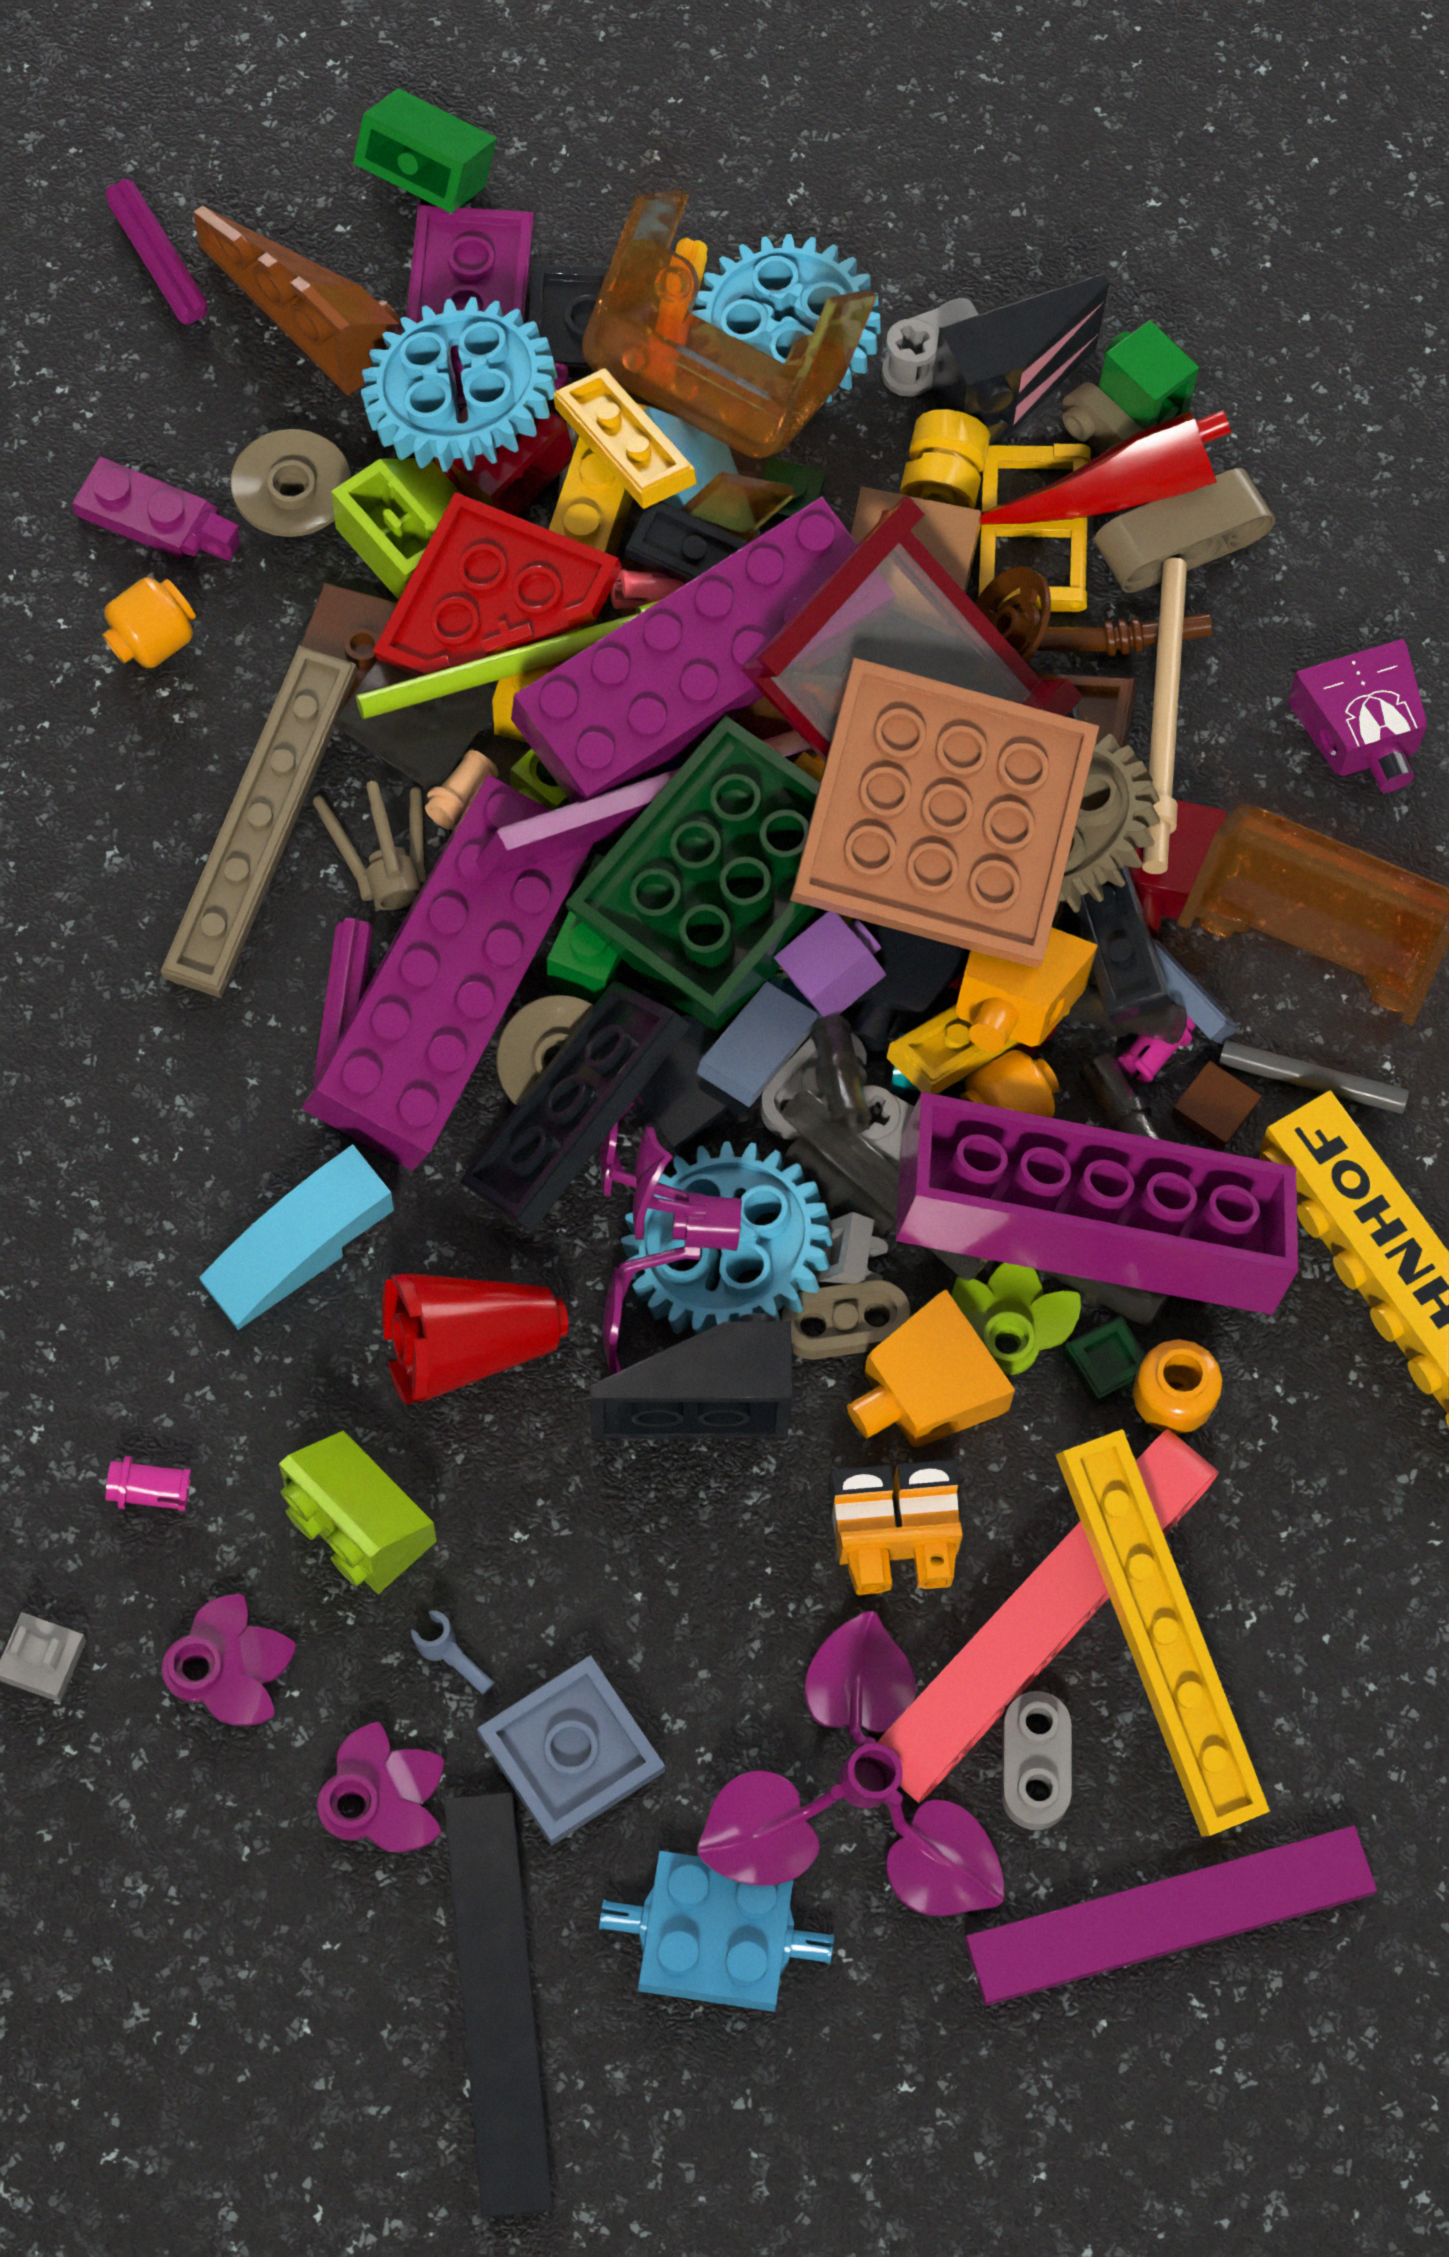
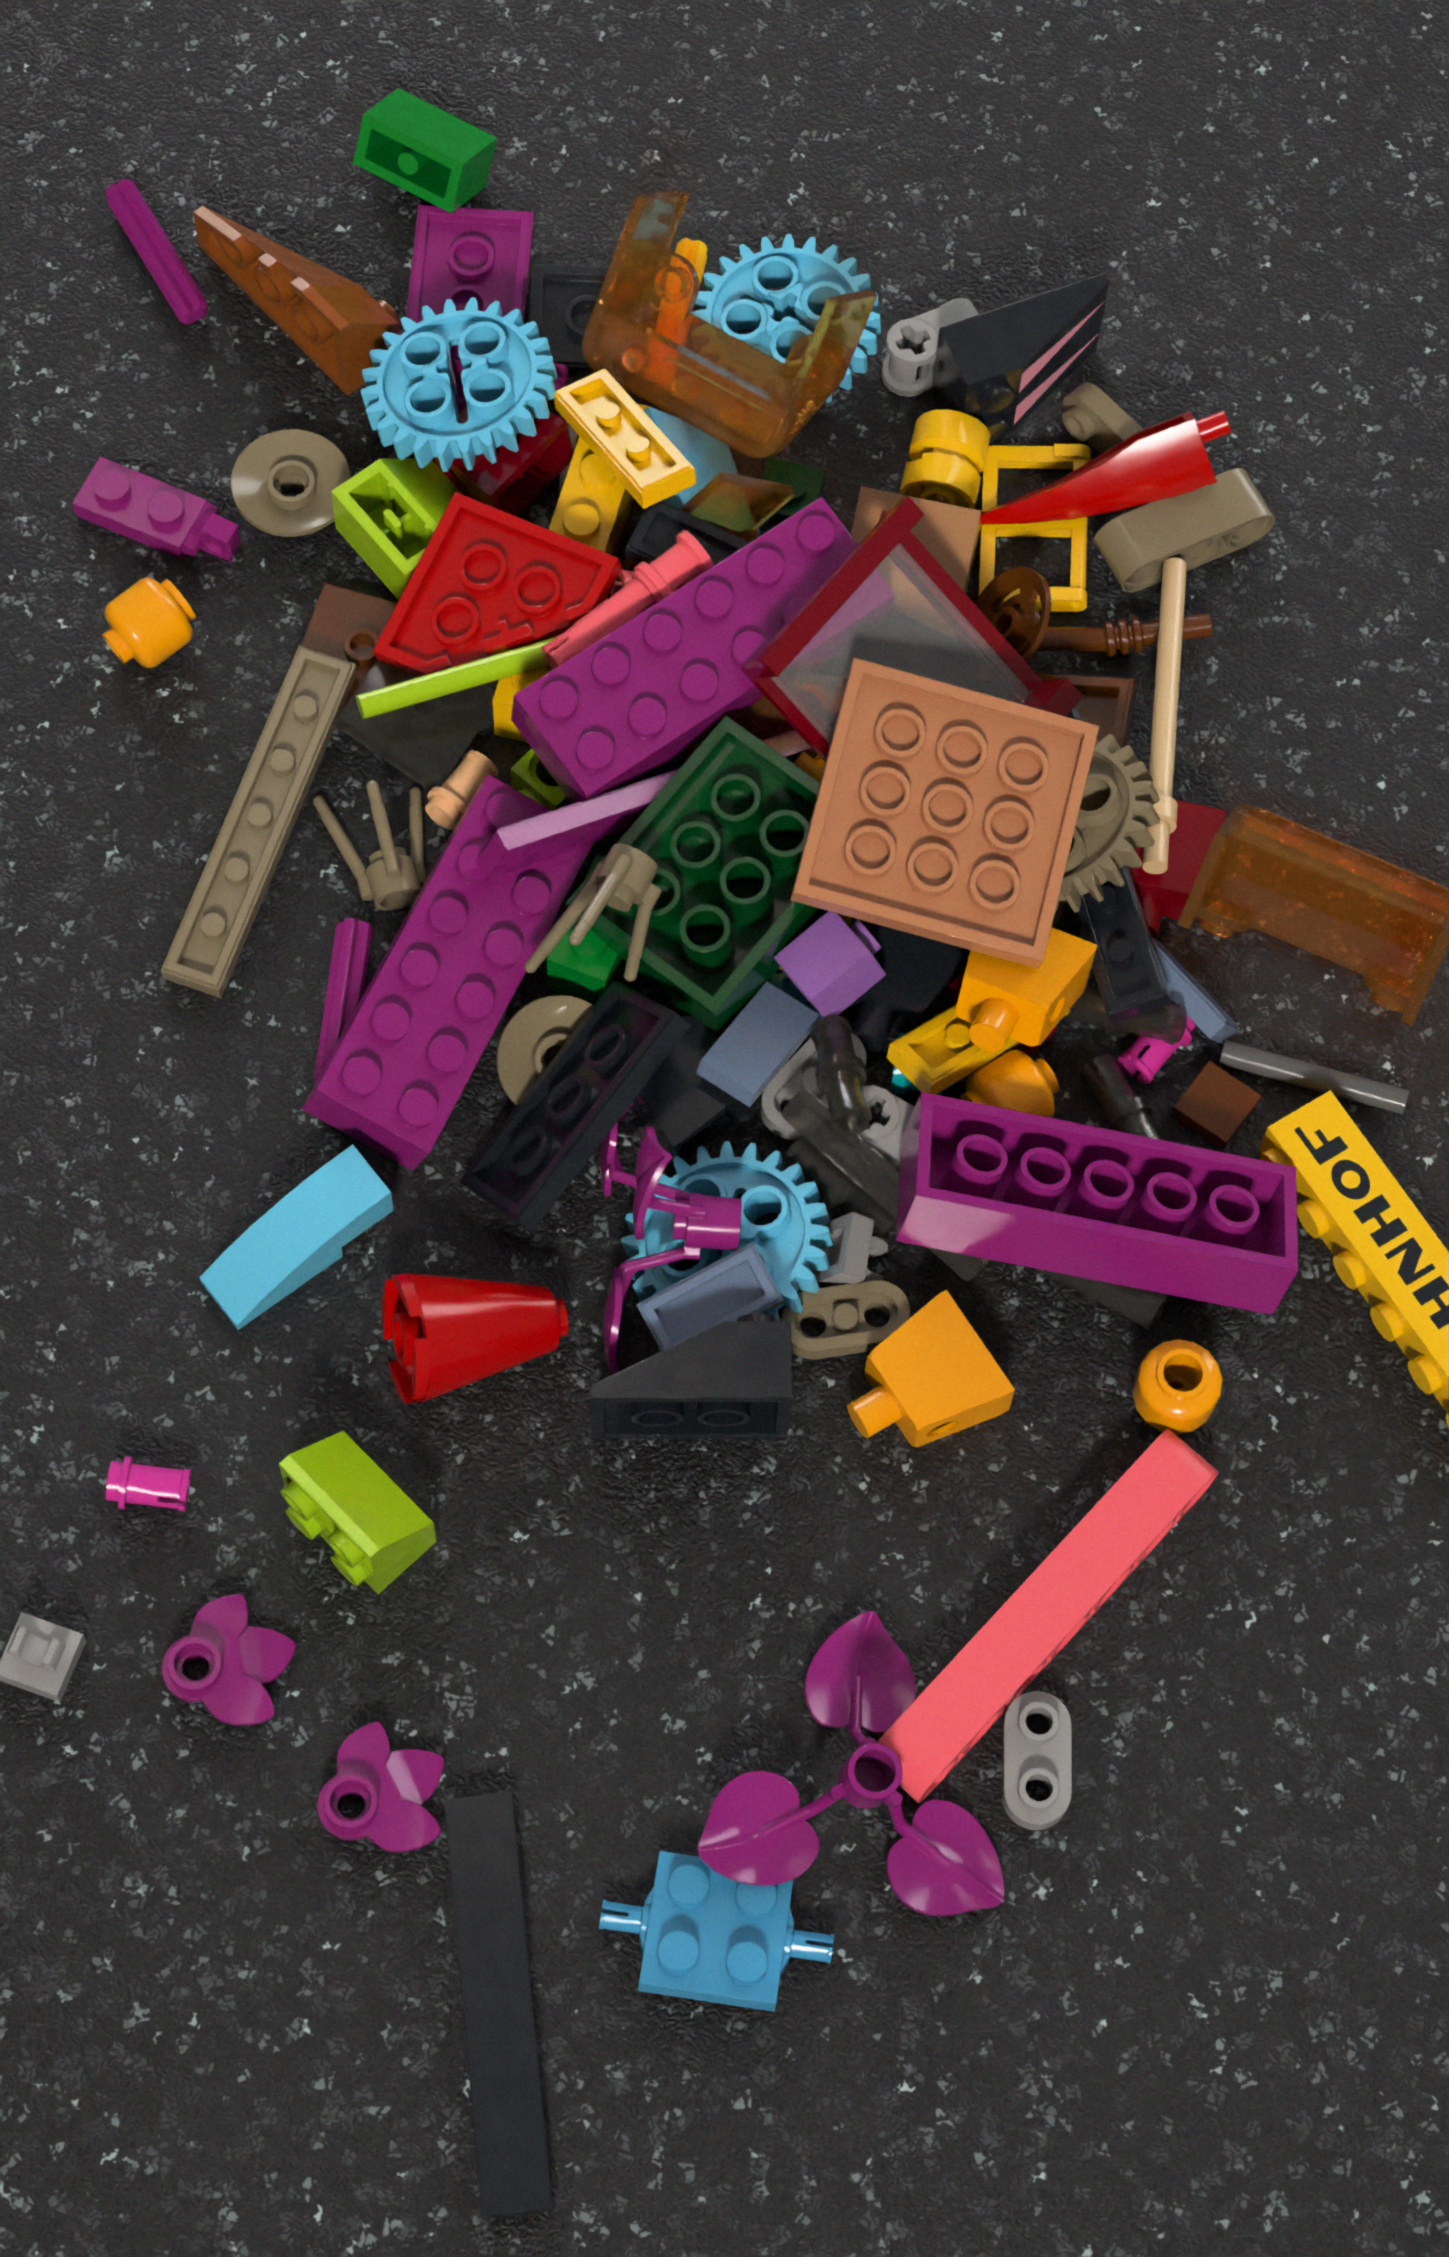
sand blue hand [411,1610,494,1695] -> none
sand blue plate [477,1655,665,1846] -> none
light orange hips [828,1459,962,1595] -> none
lime plate [951,1262,1081,1375] -> none
magenta tile [964,1825,1377,2007] -> none
yellow plate [1055,1429,1270,1837] -> none
dark green tile [1063,1315,1146,1405] -> none
green brick [1097,320,1199,429] -> none
magenta torso [1287,639,1427,793] -> none
none -> dark tan plant [524,844,662,982]
none -> coral pin [541,530,715,669]
none -> sand blue tile [636,1242,784,1352]

